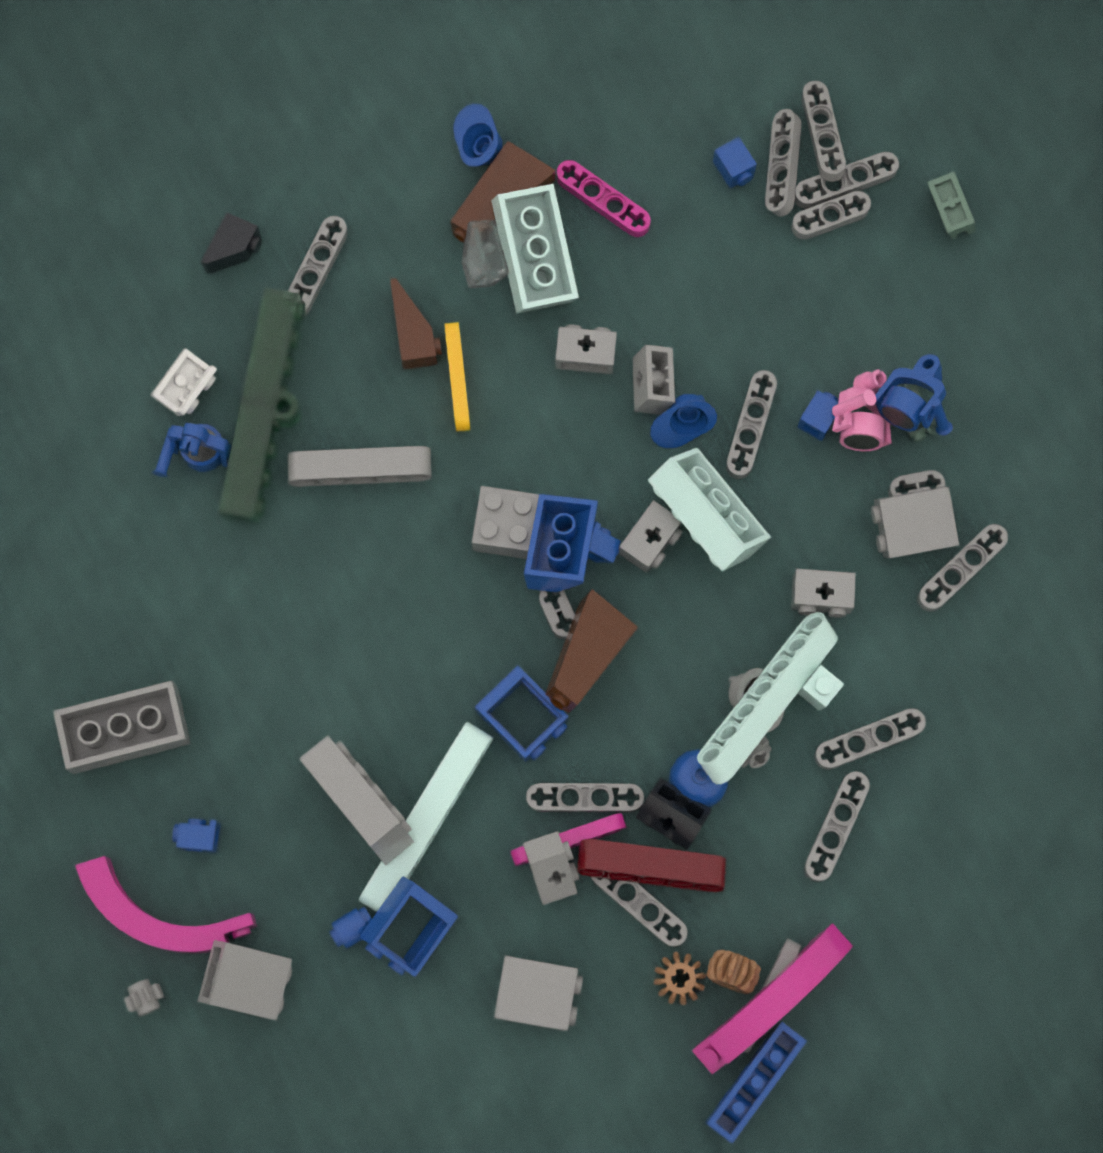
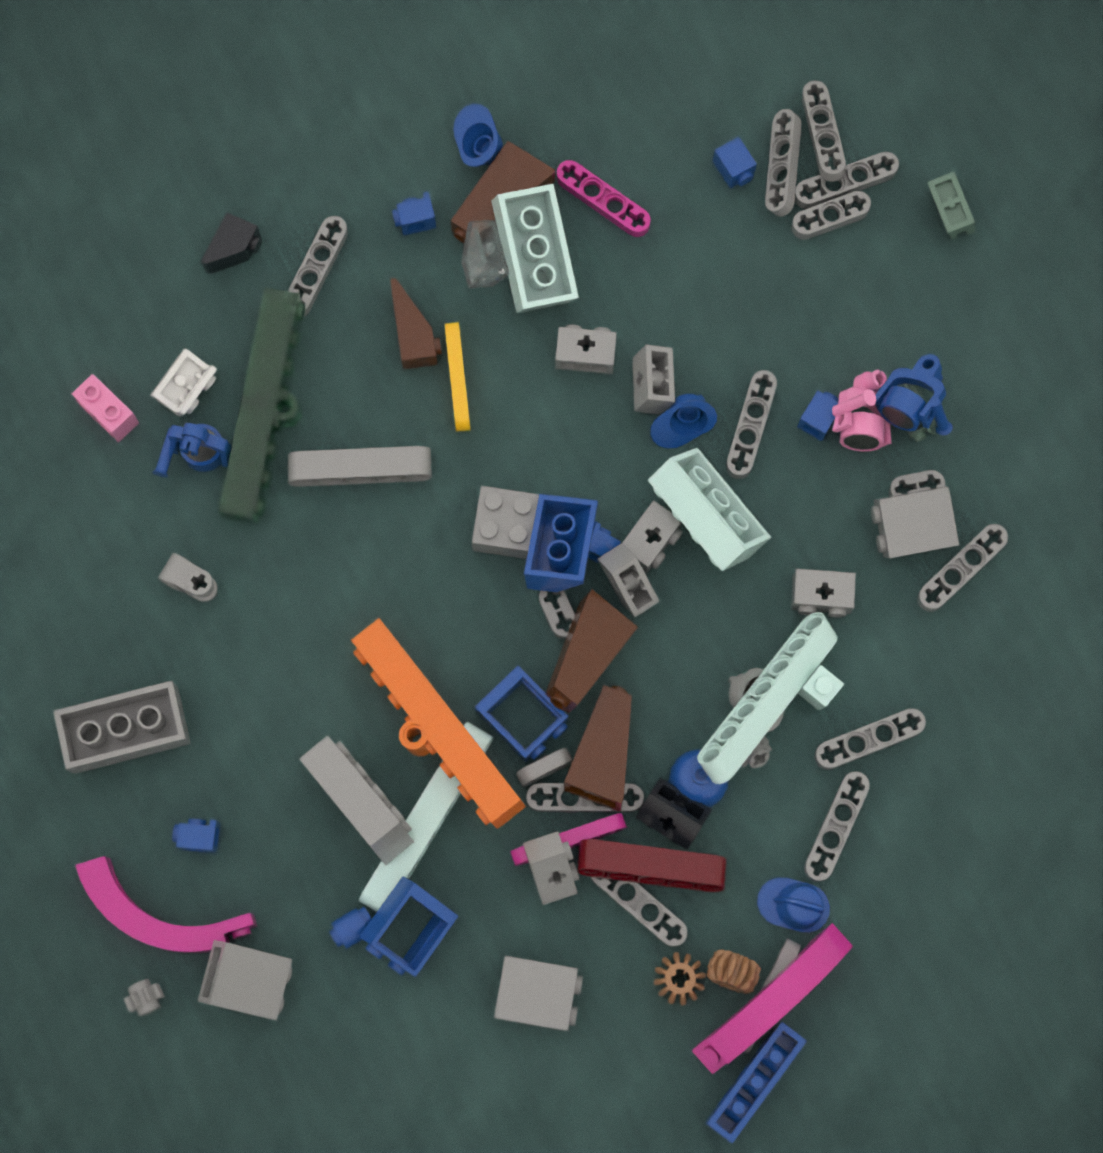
none -> bright pink brick [71,374,139,443]
none -> light grey piece [158,553,218,602]
none -> orange hinge [351,618,526,829]
none -> blue brick [392,191,436,236]
none -> light grey beam [516,748,573,787]
none -> reddish brown slope [564,685,632,812]
none -> light grey brick [598,543,660,617]
none -> blue piece [757,877,830,933]

